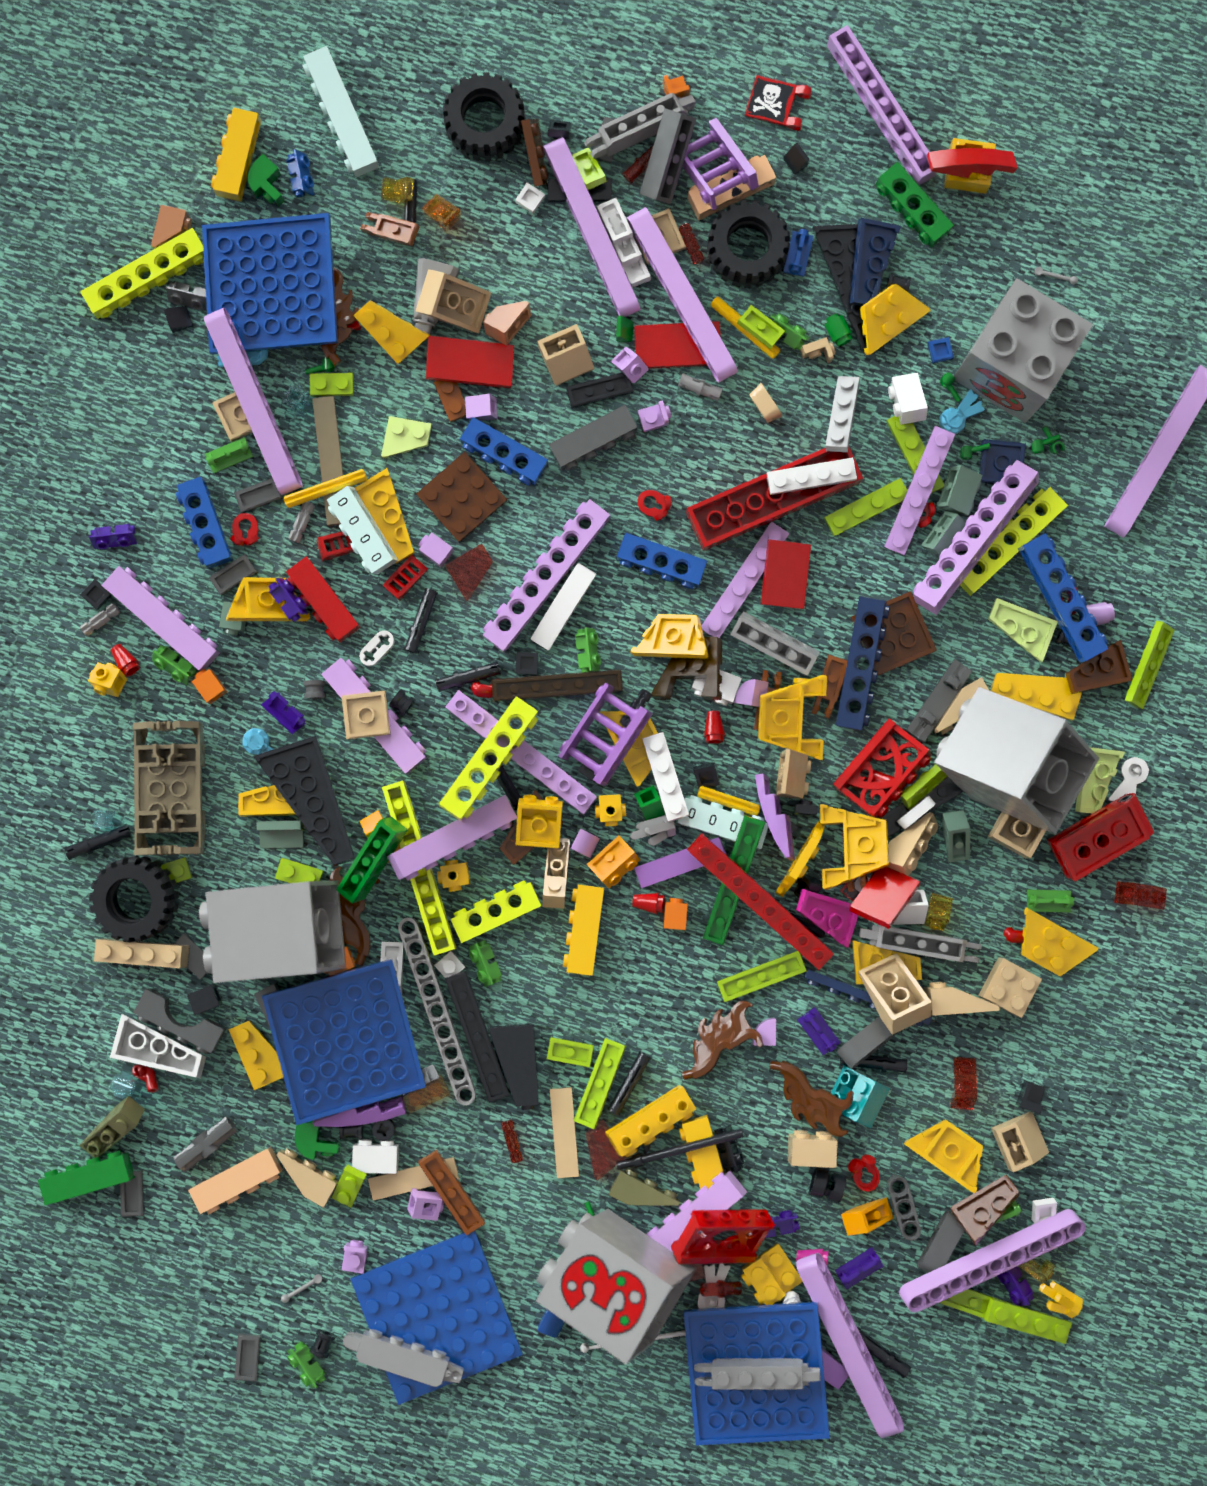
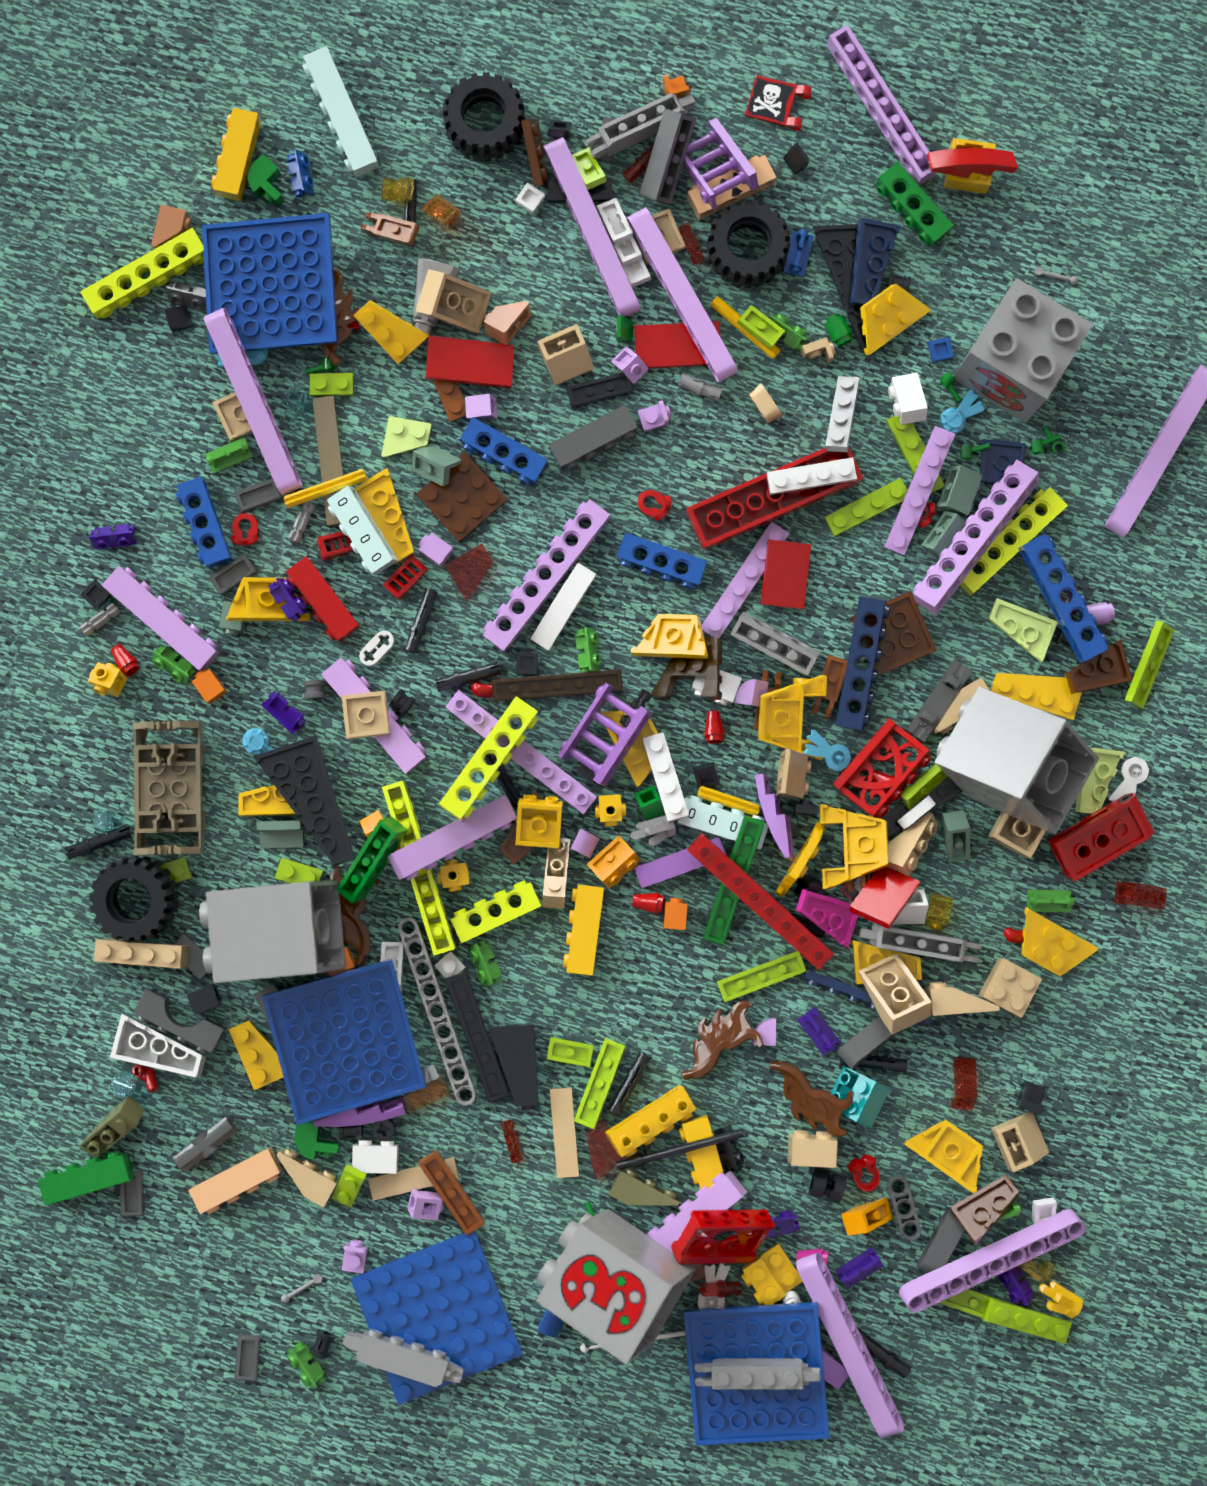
none -> sand green panel [412,445,461,486]
none -> medium azure piece [804,729,851,771]

